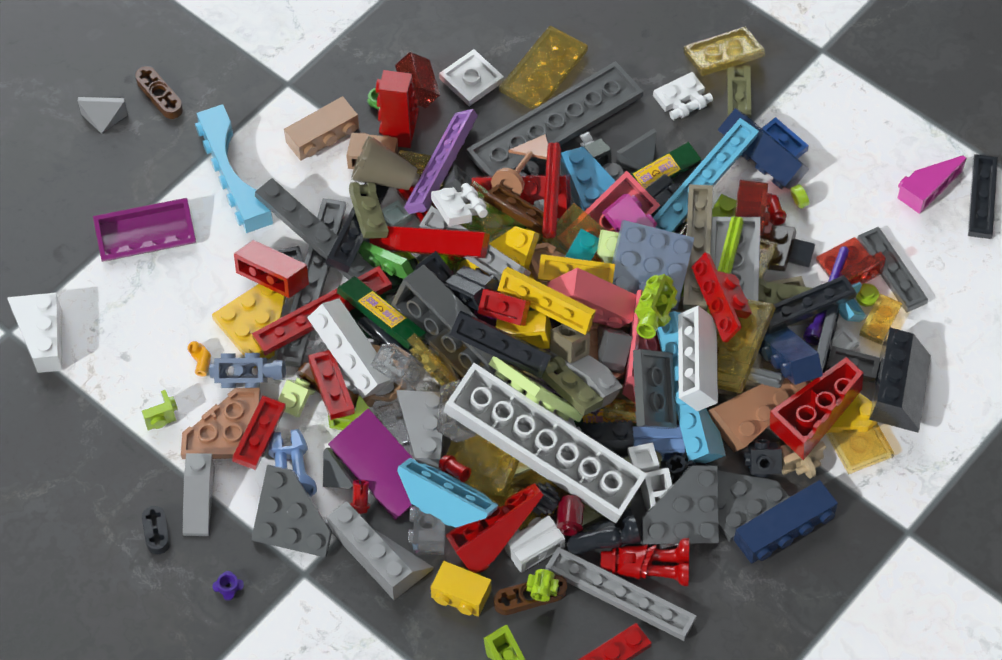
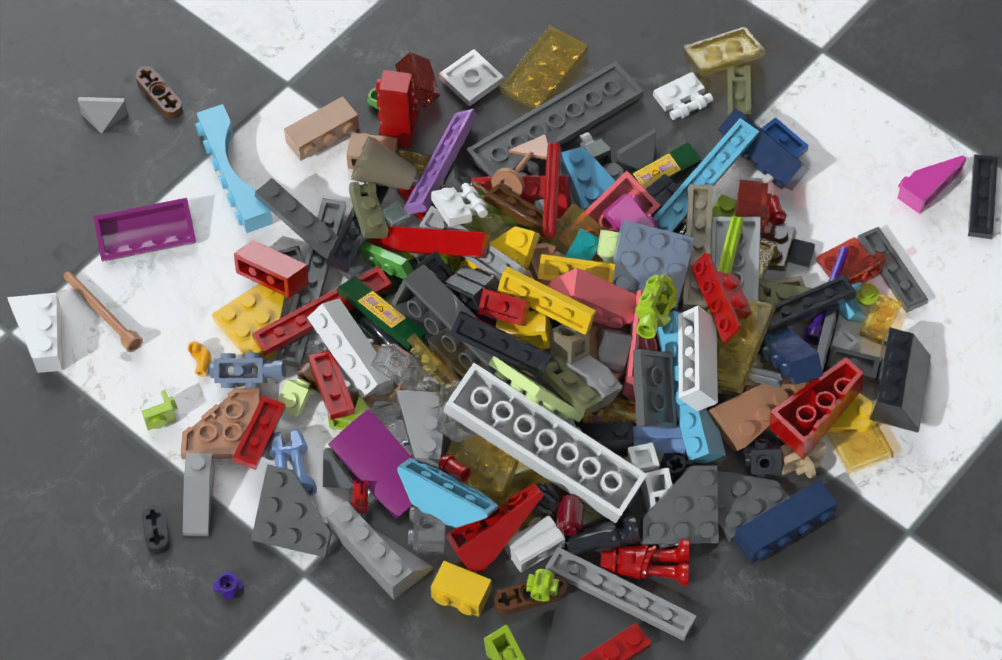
lime tile [790,184,810,209] -> none
none -> nougat piece [64,271,143,352]

